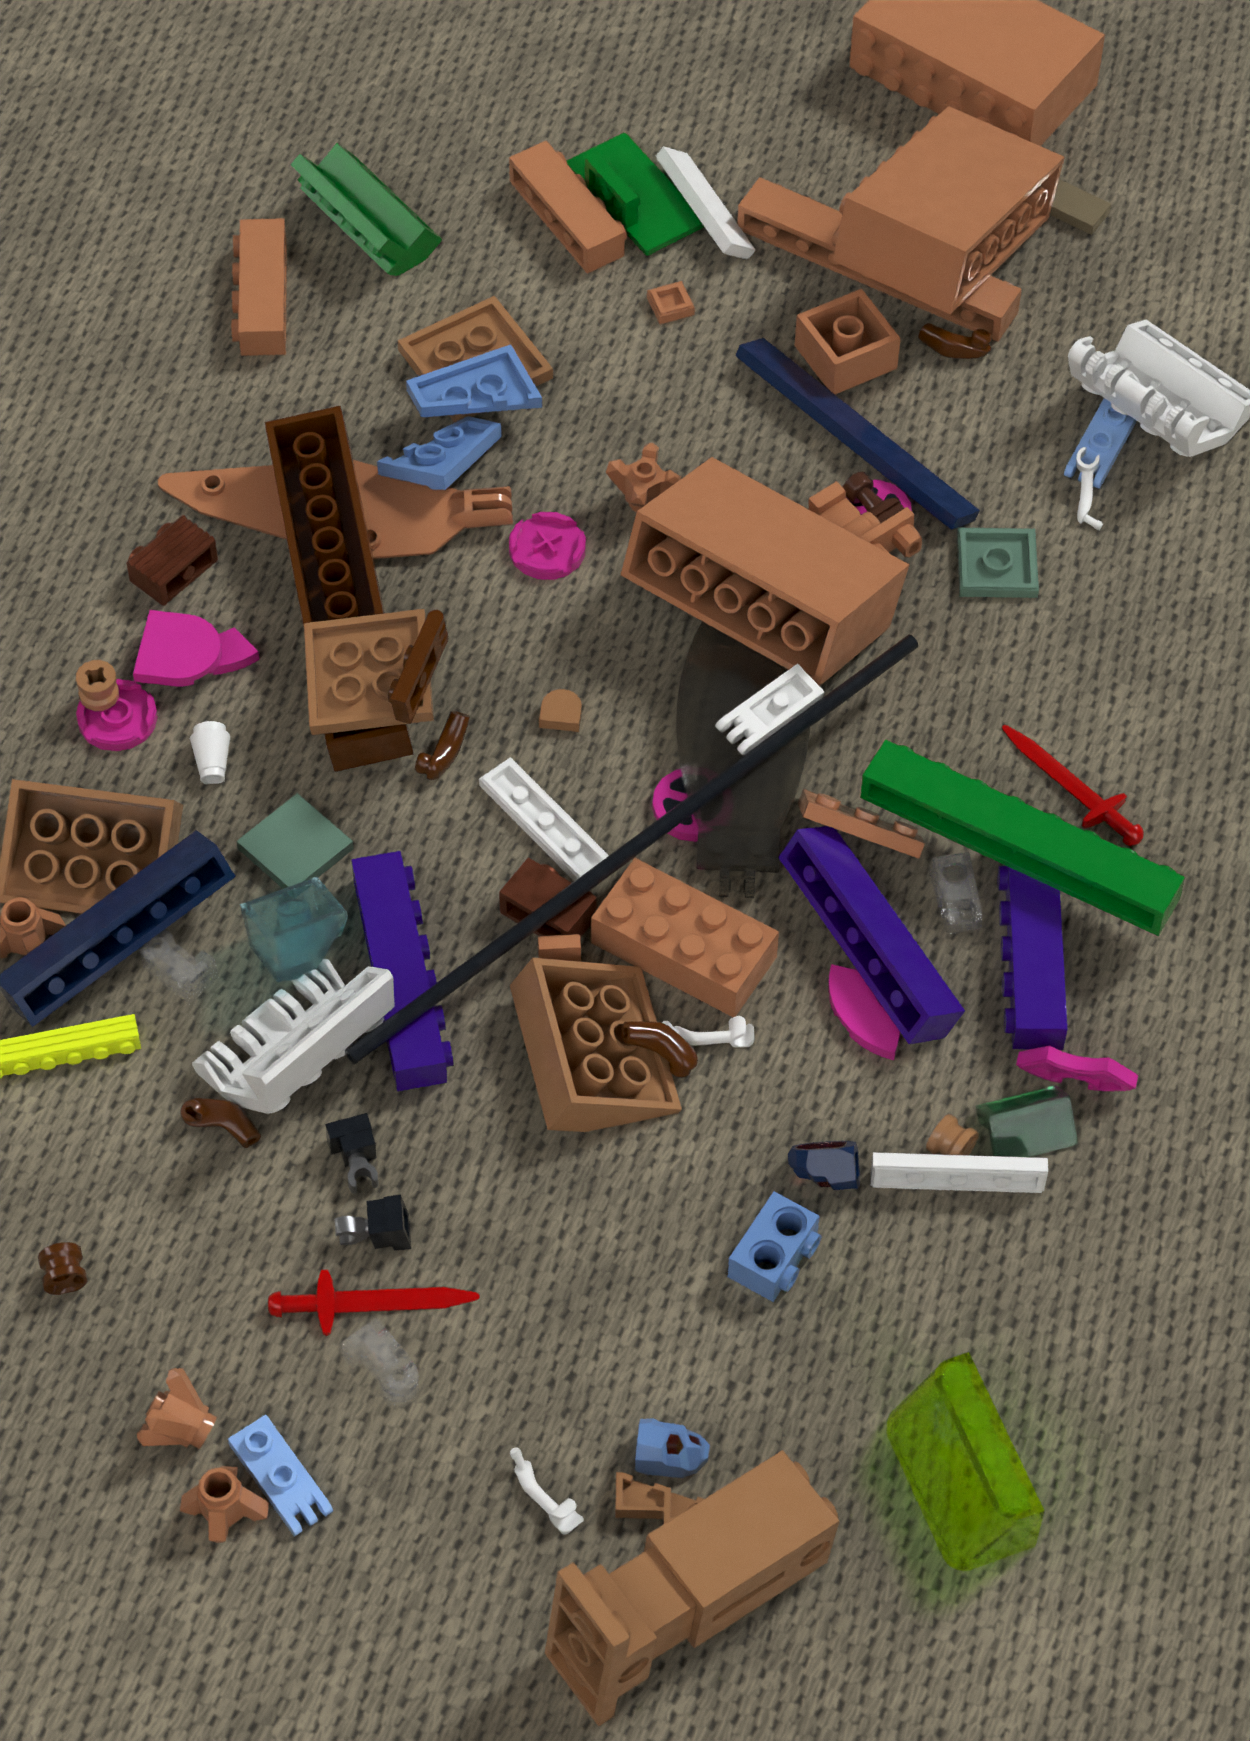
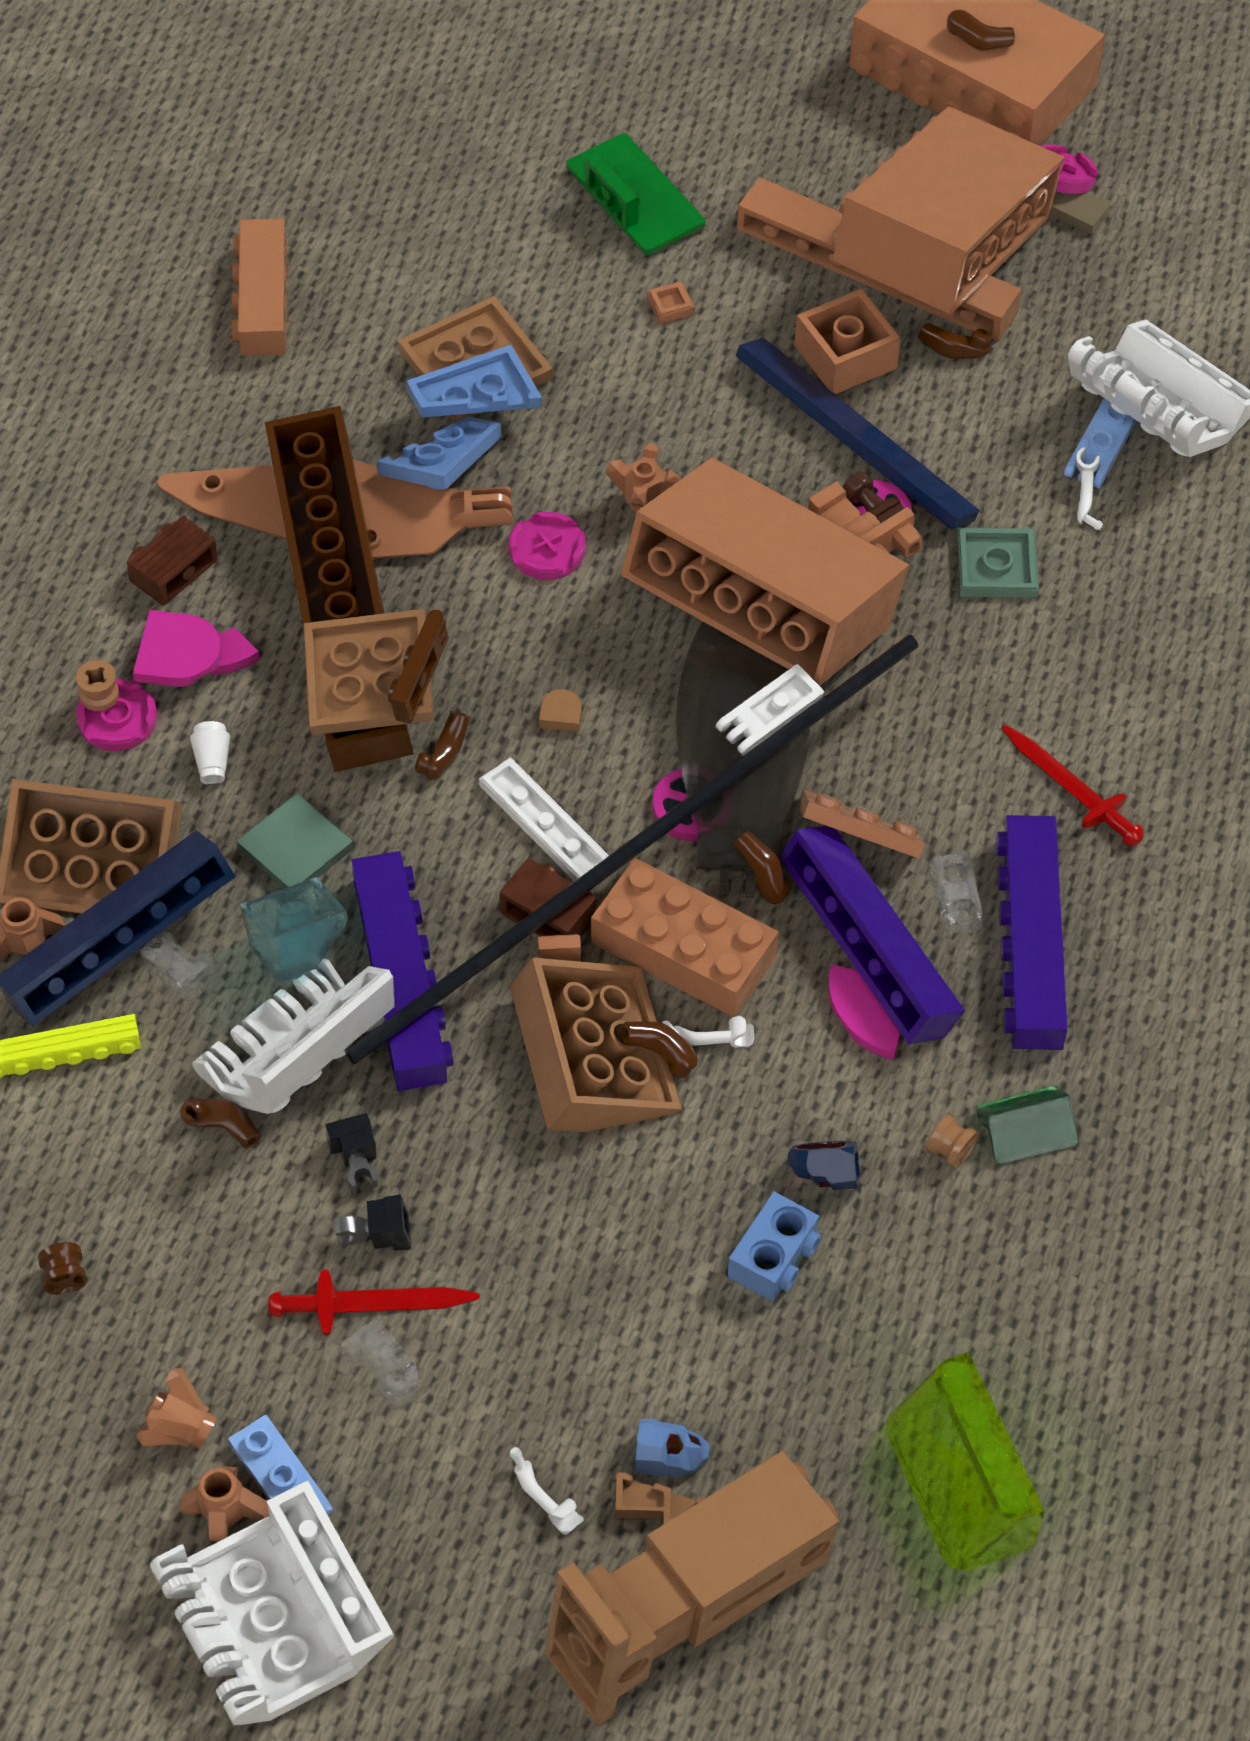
green brick [290,143,443,276] -> none
nougat brick [509,140,627,274] -> none
white tile [656,146,756,259] -> none
green brick [860,739,1185,936] -> none
white tile [870,1153,1048,1193] -> none
dark pink tile [1016,1046,1138,1092] -> none
none -> white slope [150,1480,394,1725]
none -> reddish brown arm [734,831,791,905]
none -> reddish brown arm [947,9,1015,50]
none -> dark pink tile [1040,144,1098,194]

